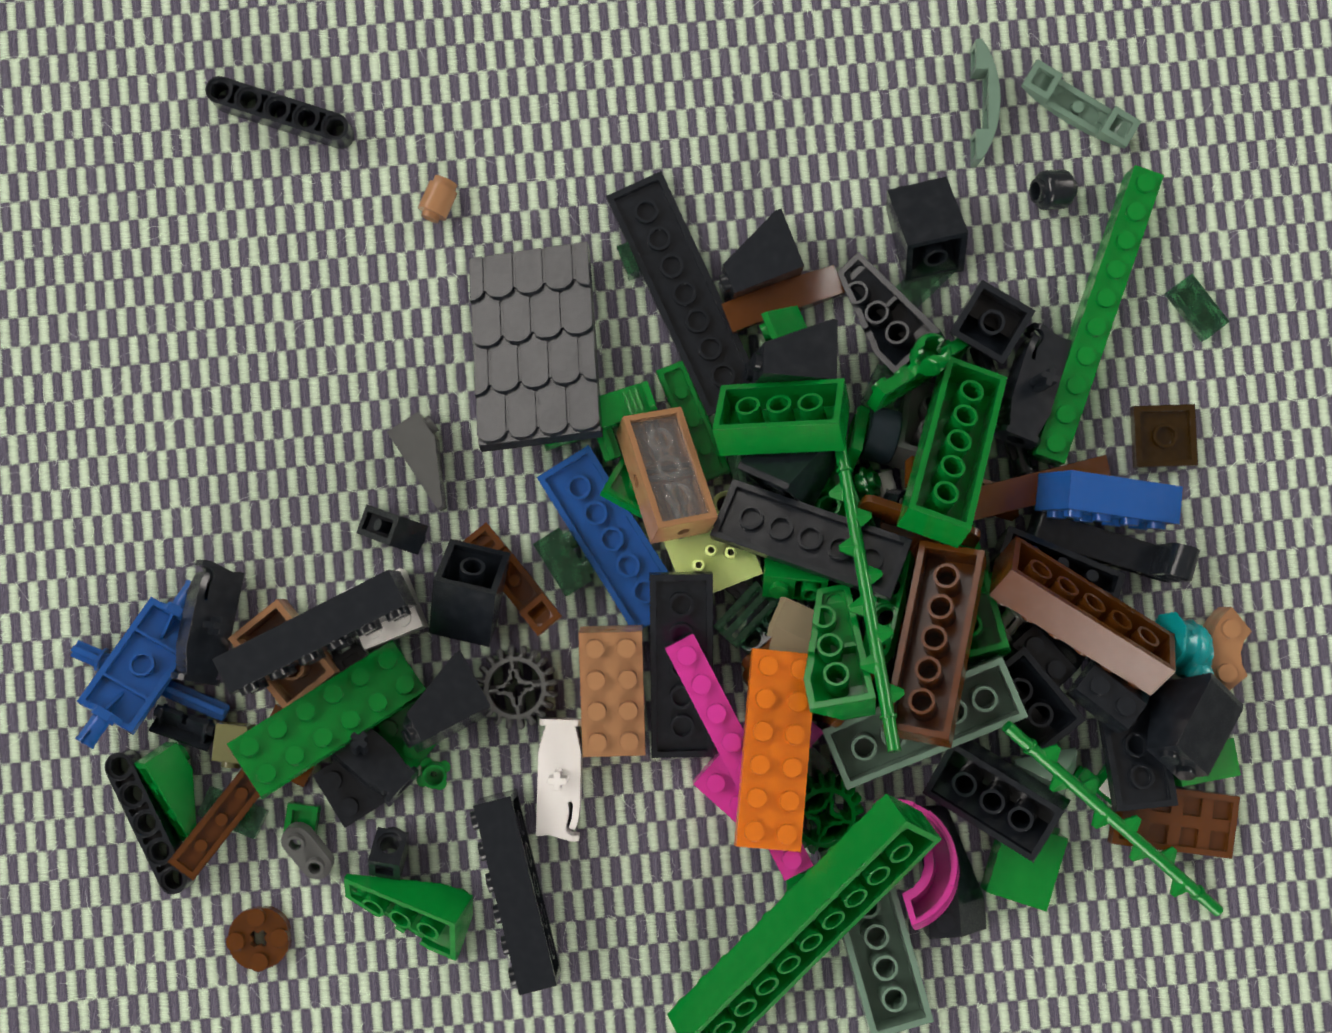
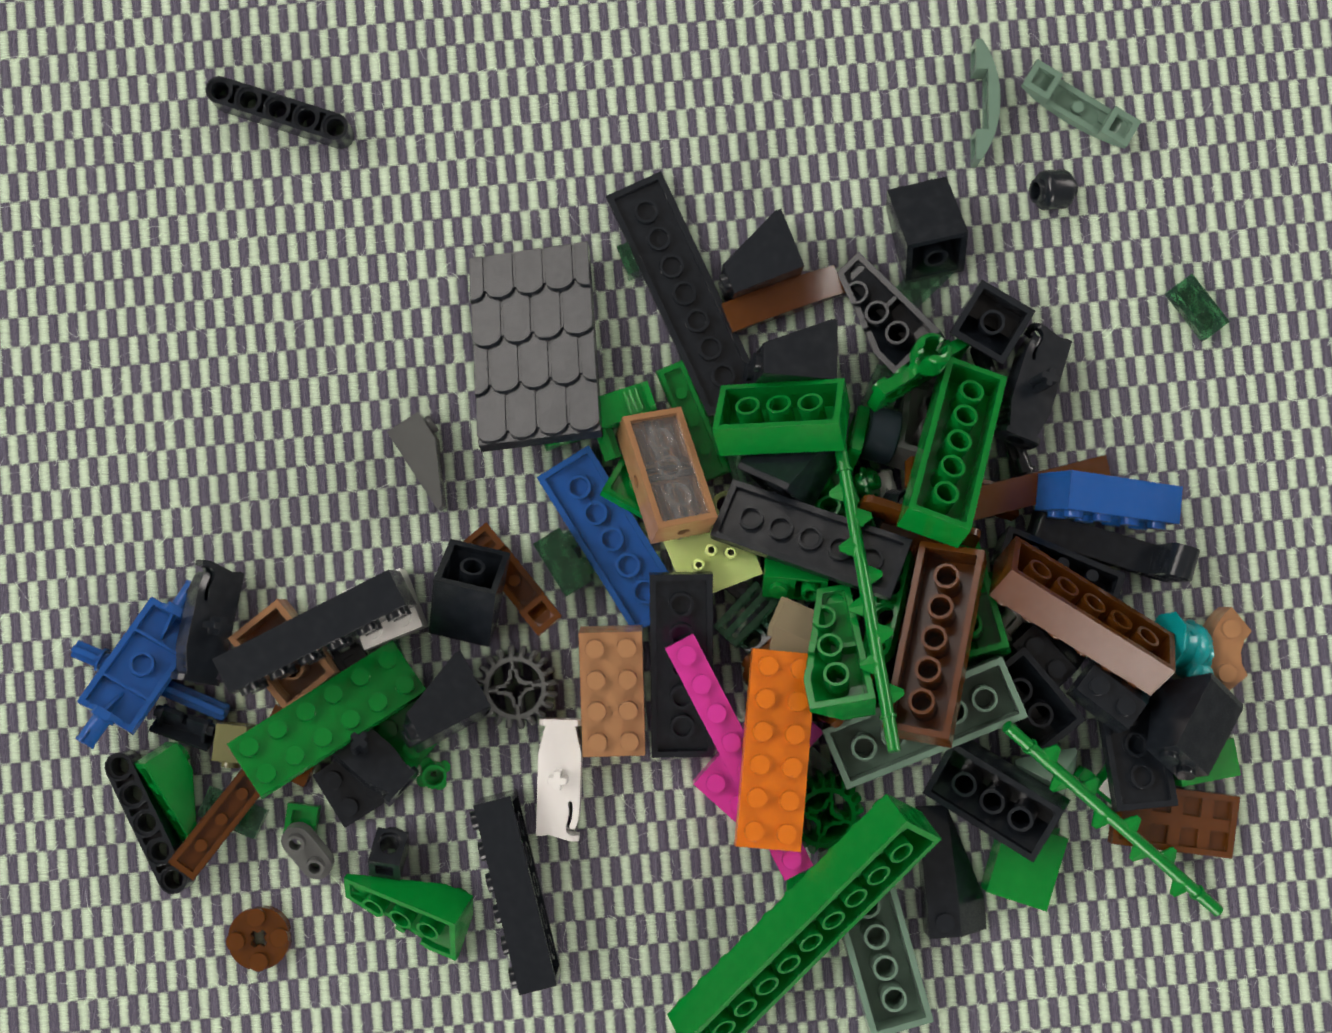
black slope [356,504,429,555] -> none
medium nougat brick [418,175,457,223] -> none
green slope [759,305,807,341] -> none
dark pink brick [874,798,959,930] -> none
green brick [1028,165,1164,467] -> none
dark brown plate [1130,404,1198,468] -> none

